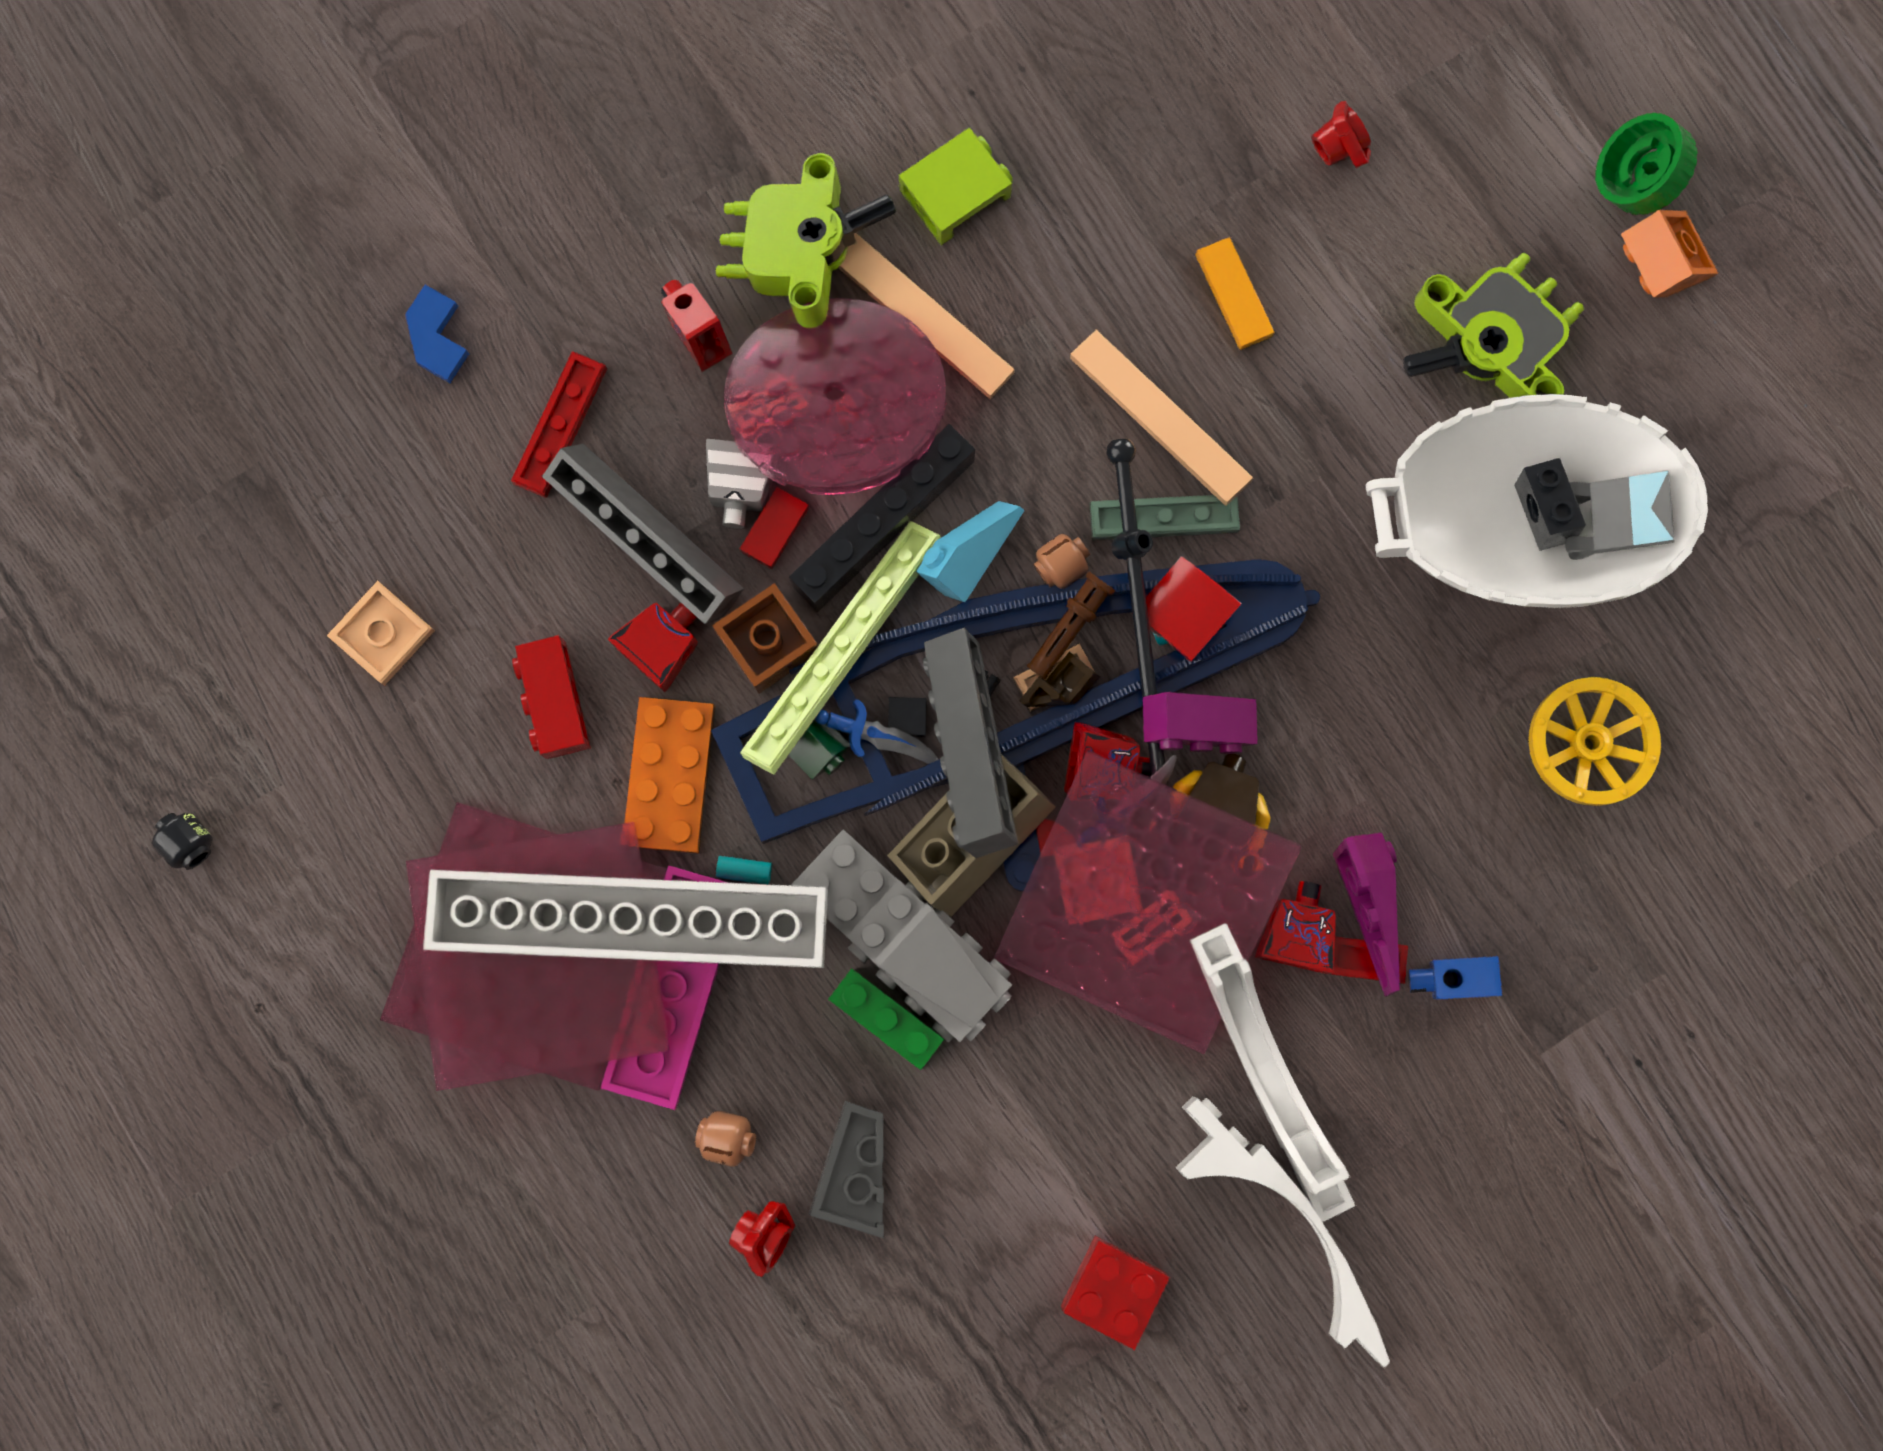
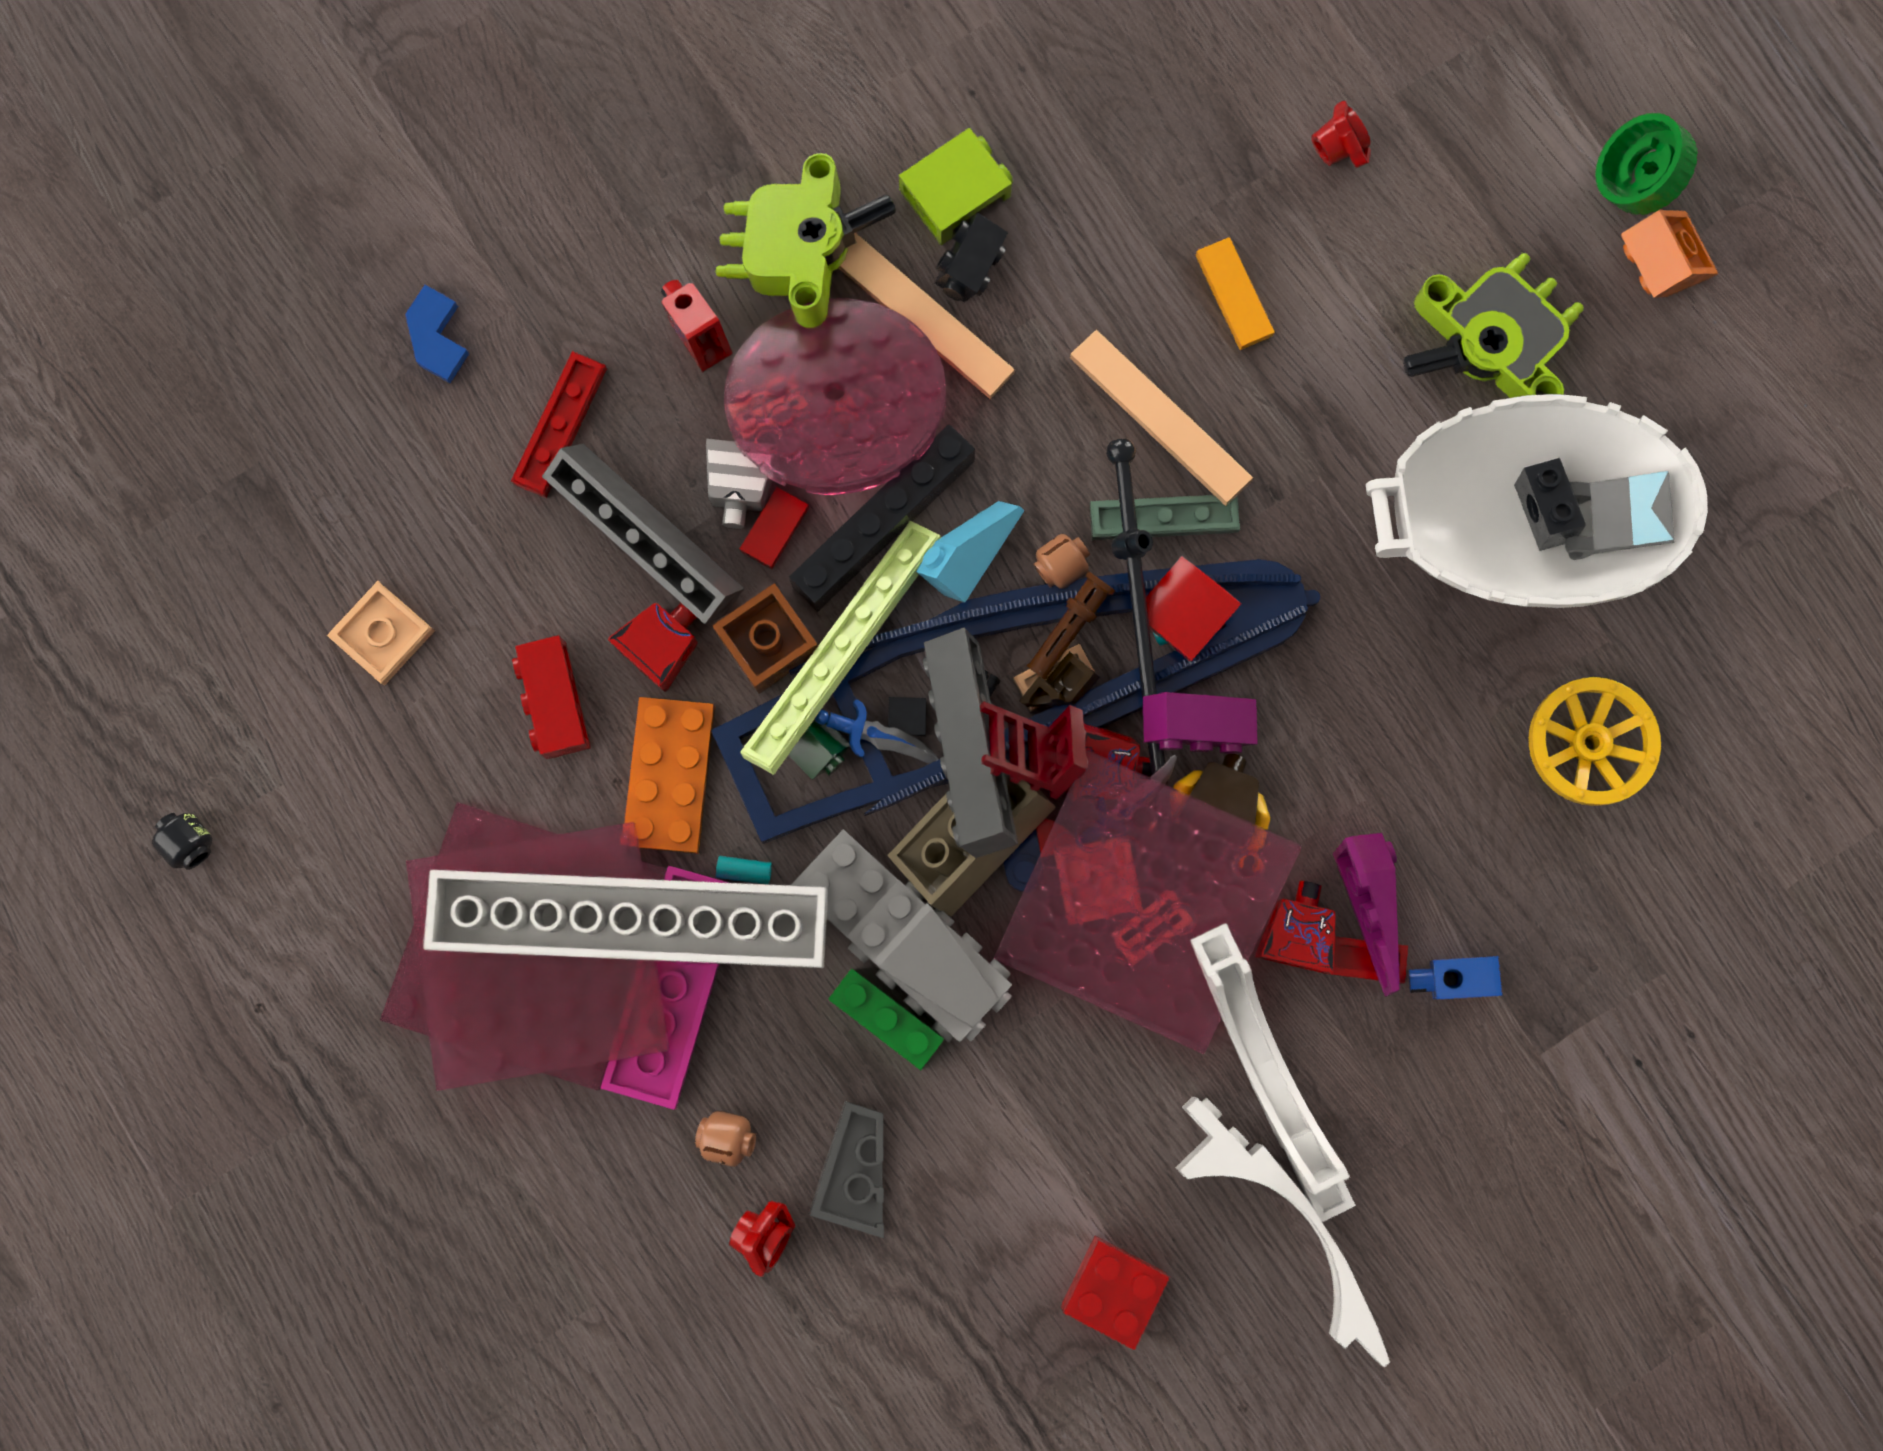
none -> black brick [934,213,1008,302]
none -> dark red plate [980,701,1088,799]

